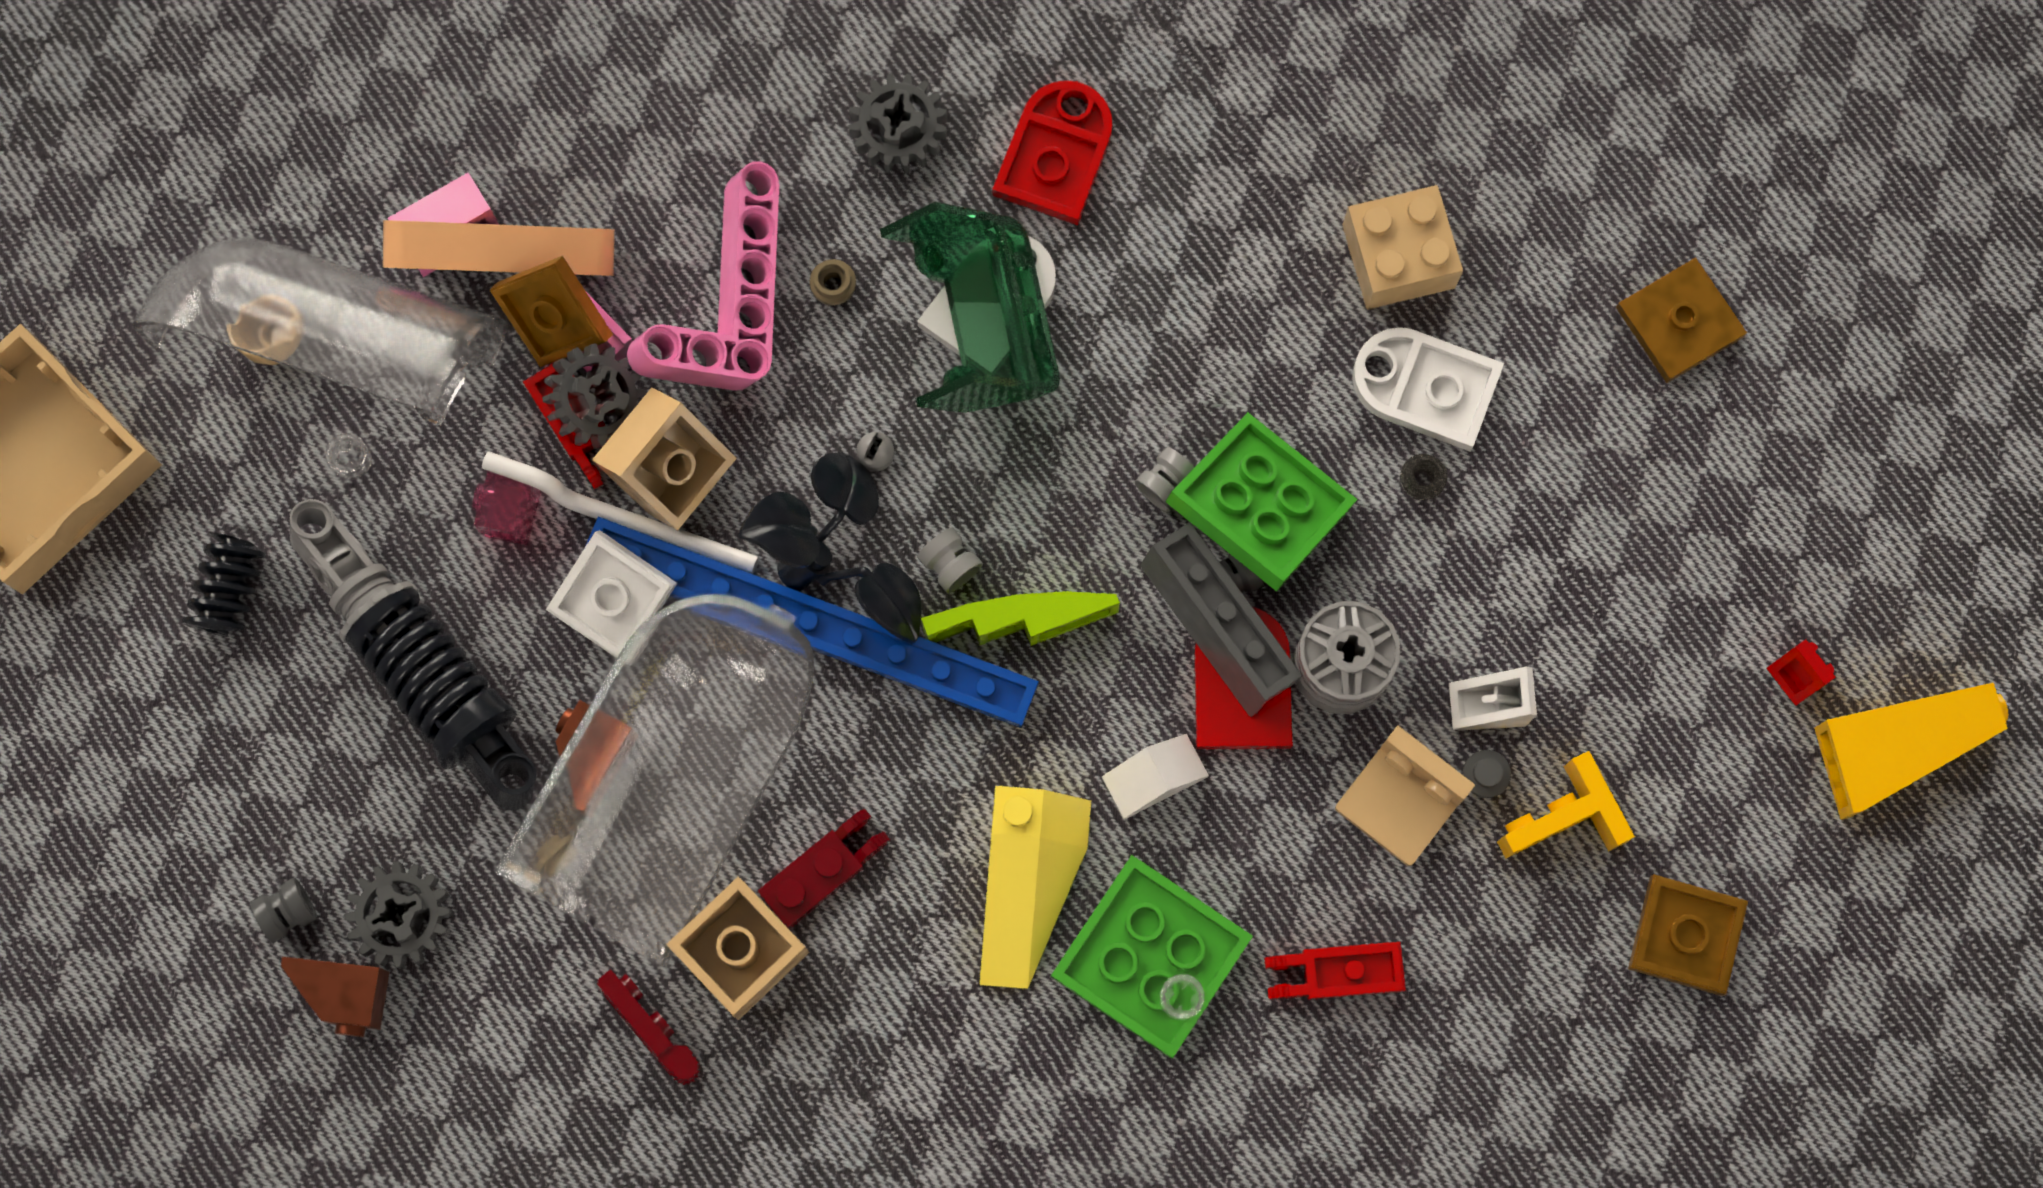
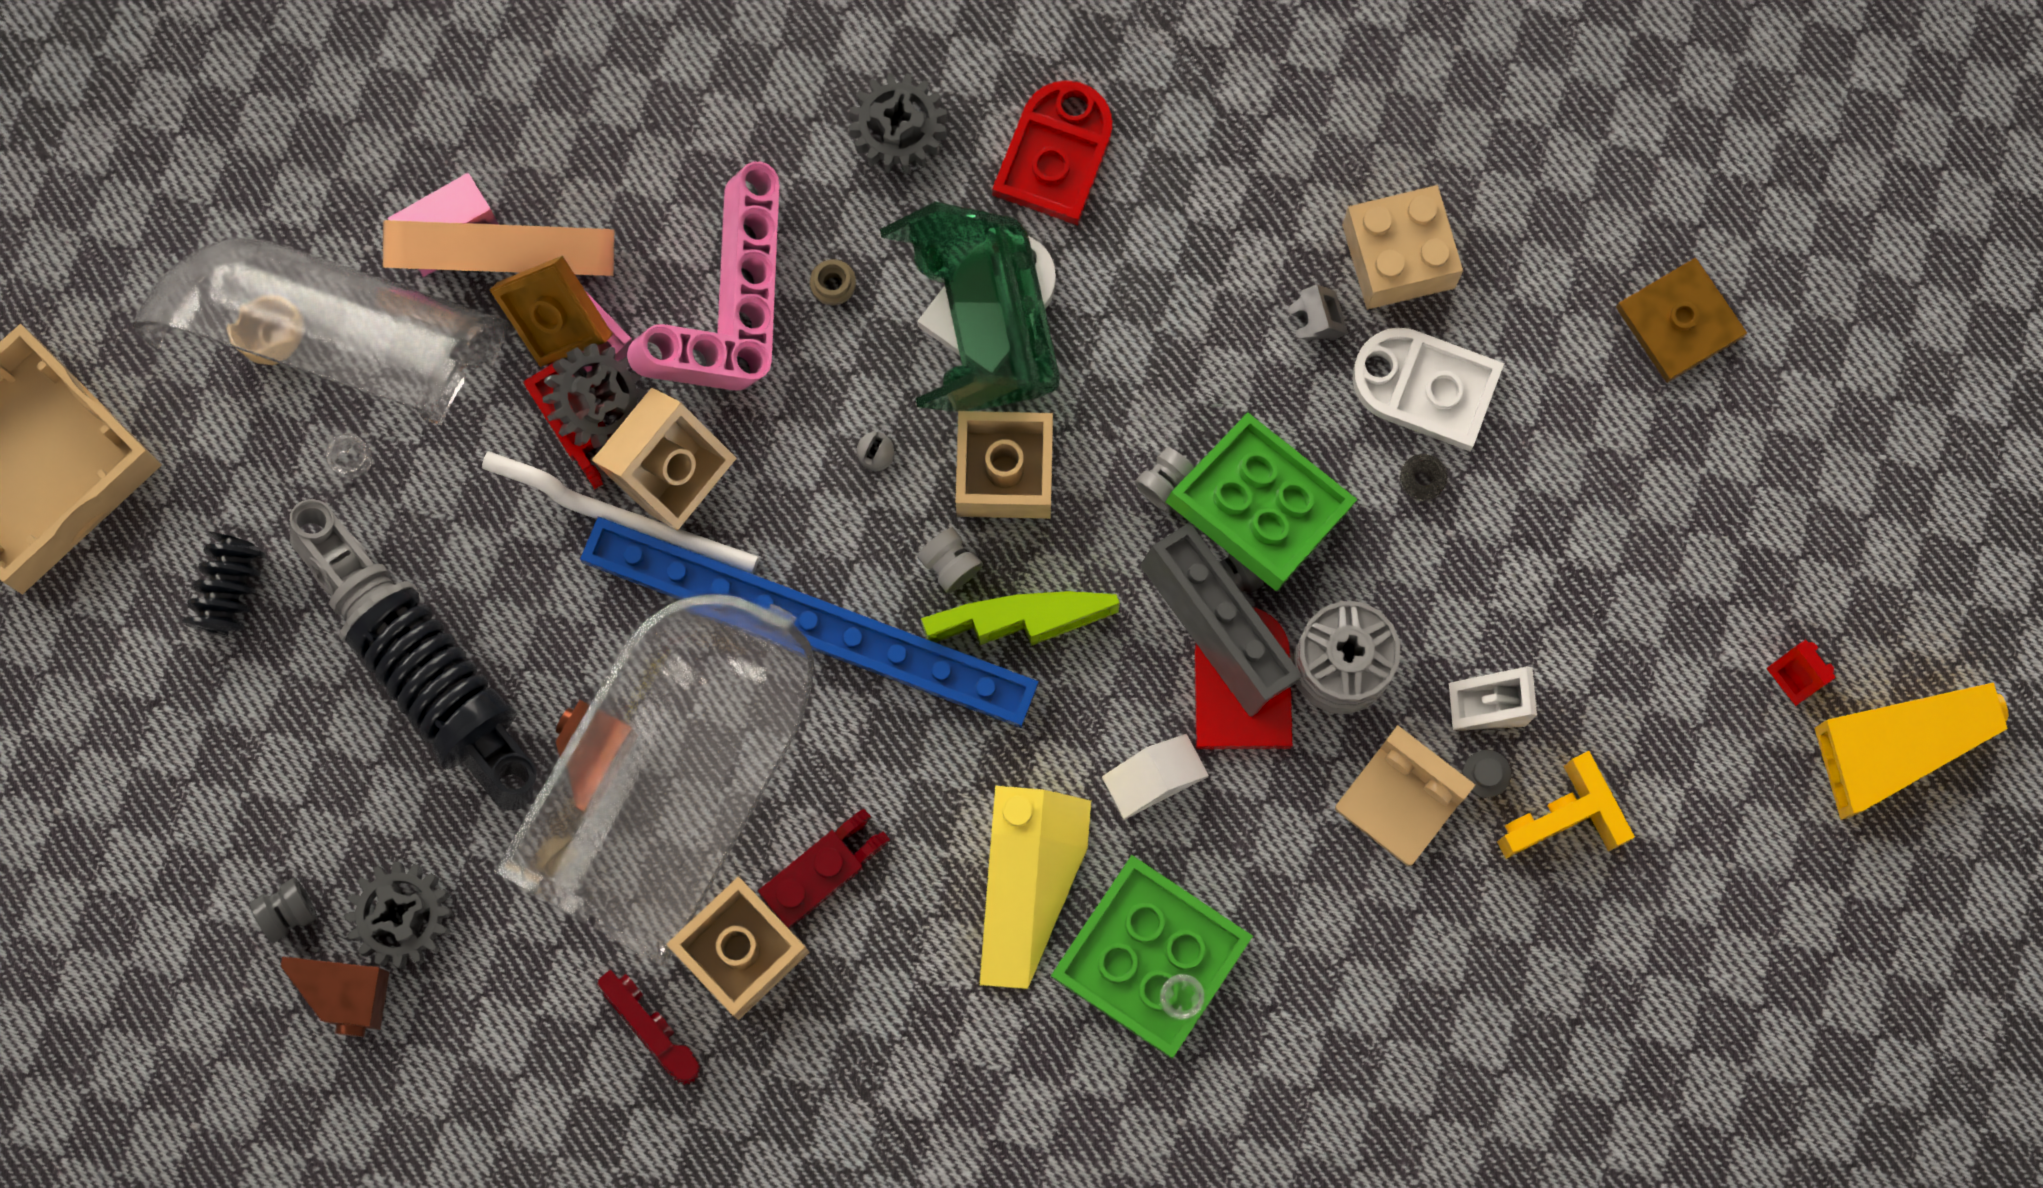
clear pink brick [473,471,541,545] -> none
white tile [546,530,677,663] -> none
black plant [738,452,922,644] -> none
red hinge [1264,942,1406,1000] -> none
pearl gold plate [1628,874,1748,996] -> none
none -> tan brick [956,411,1053,519]
none -> flat silver tile [1288,284,1348,341]

